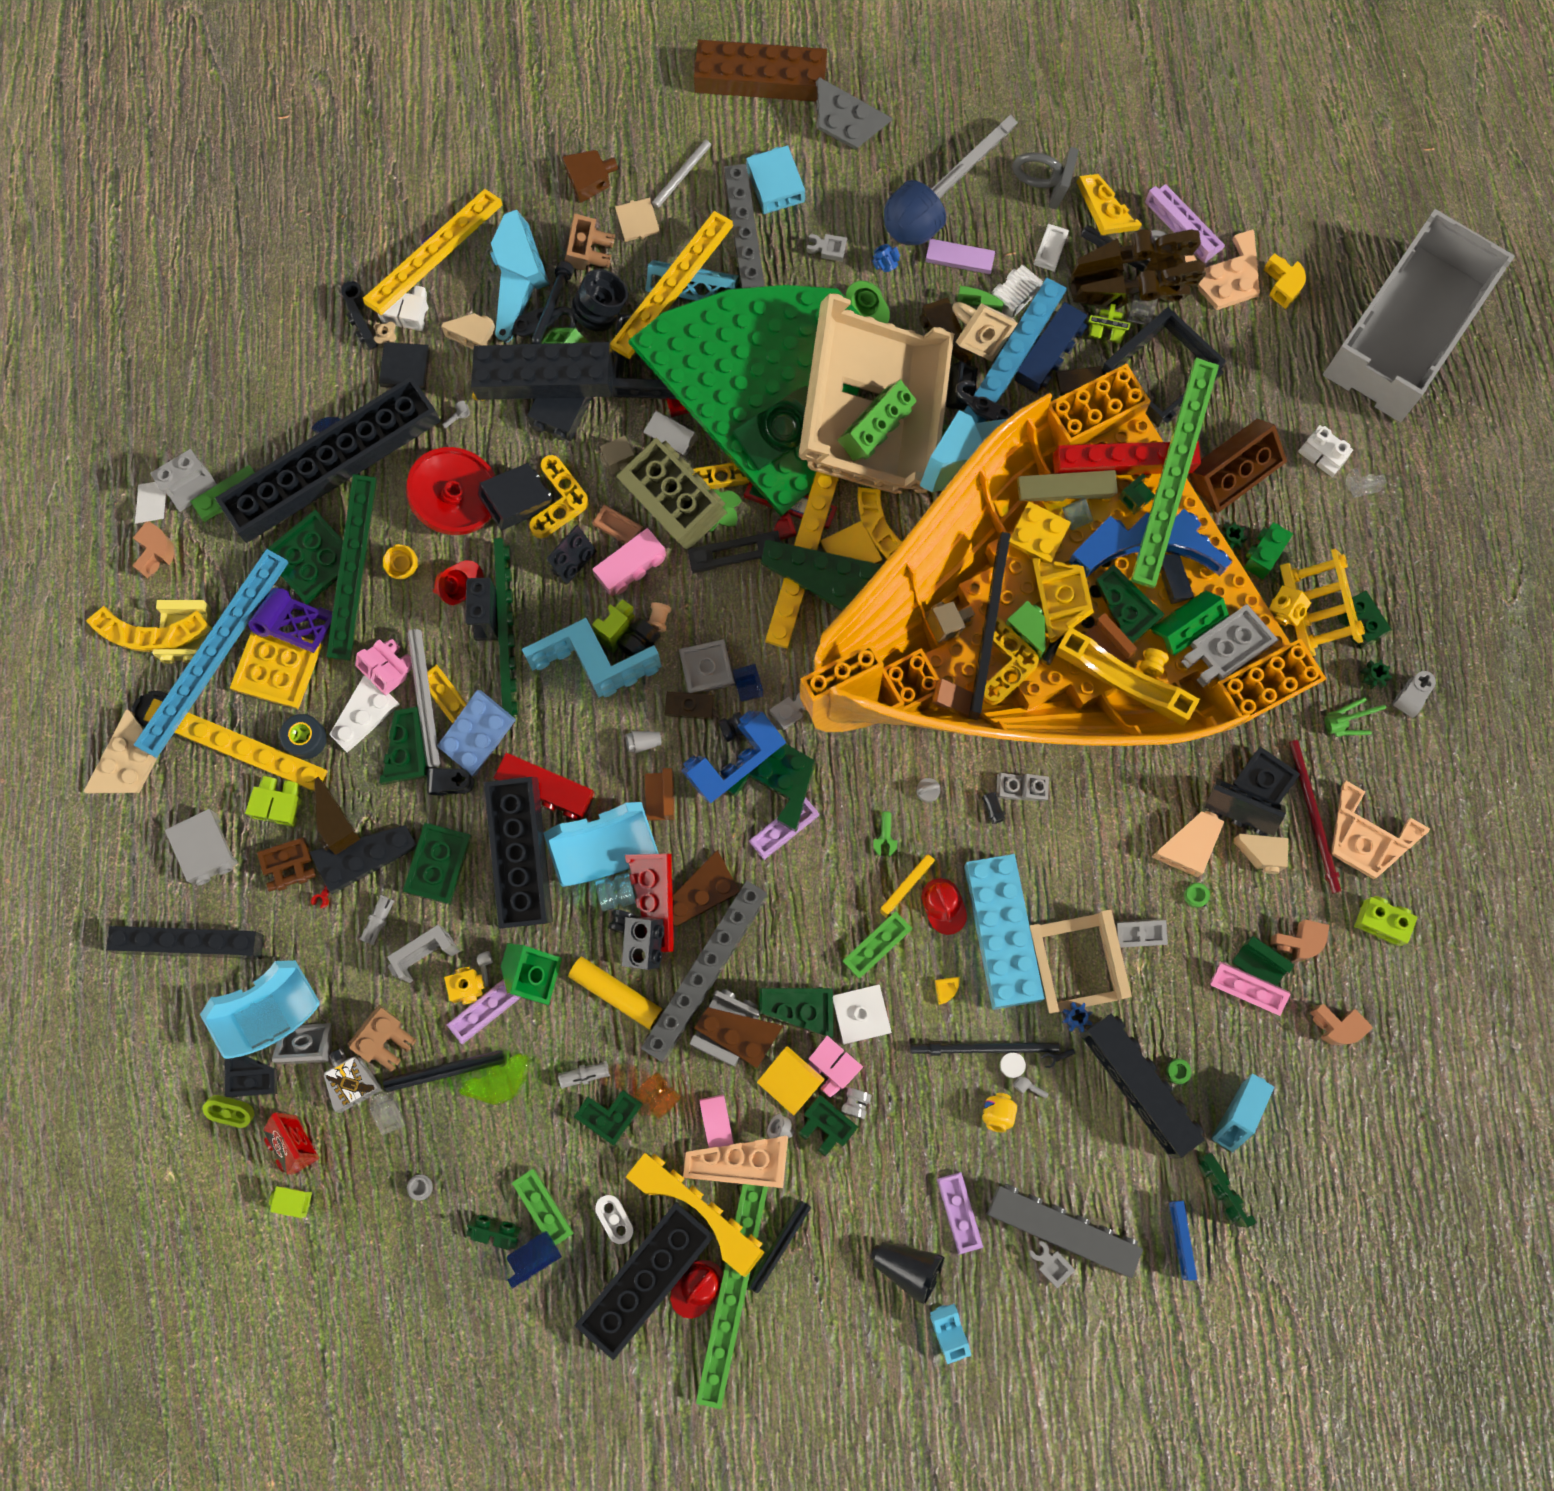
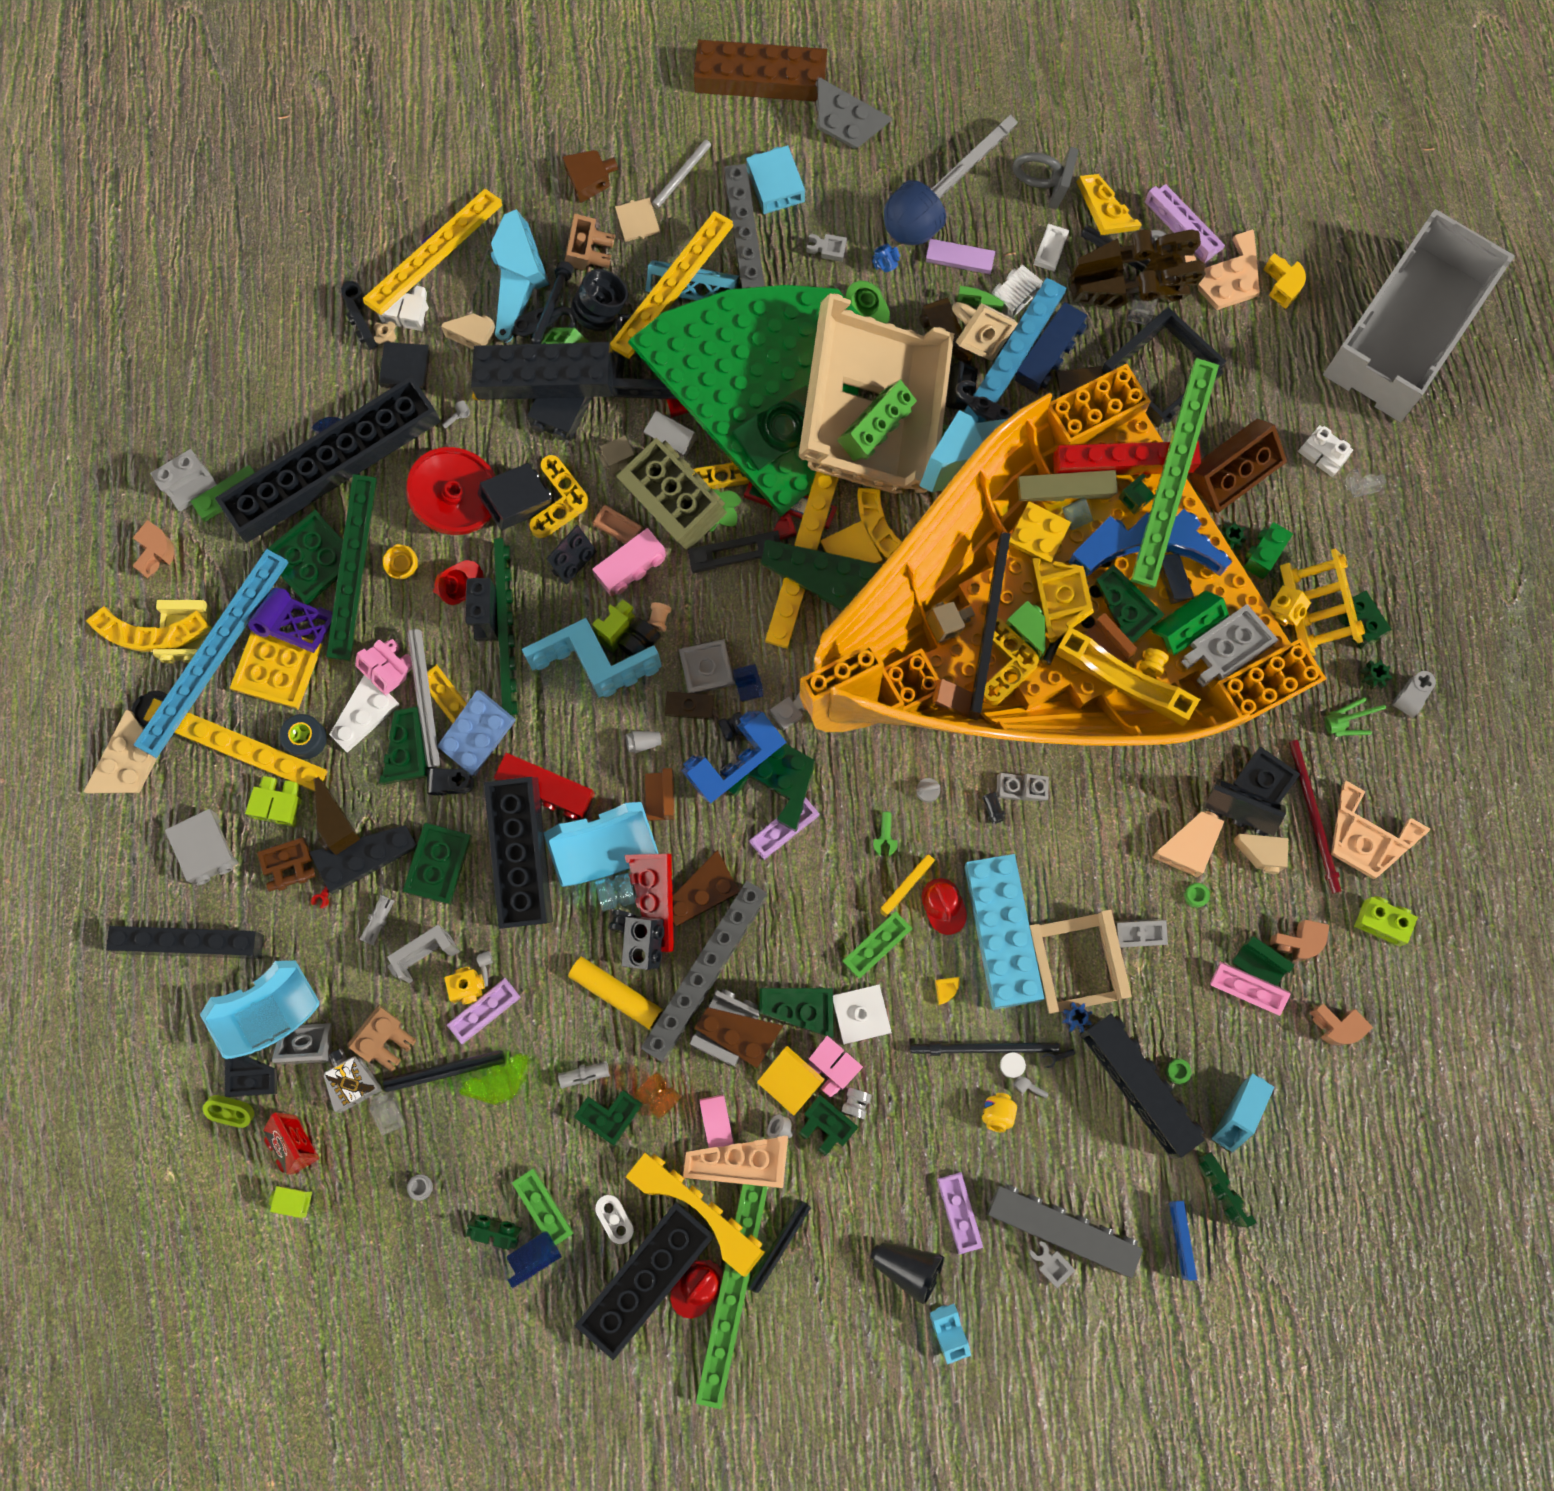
white sticker [135,482,166,524] -> none
green slope [500,943,562,1005] -> none
lime hips [1087,304,1130,344] -> none

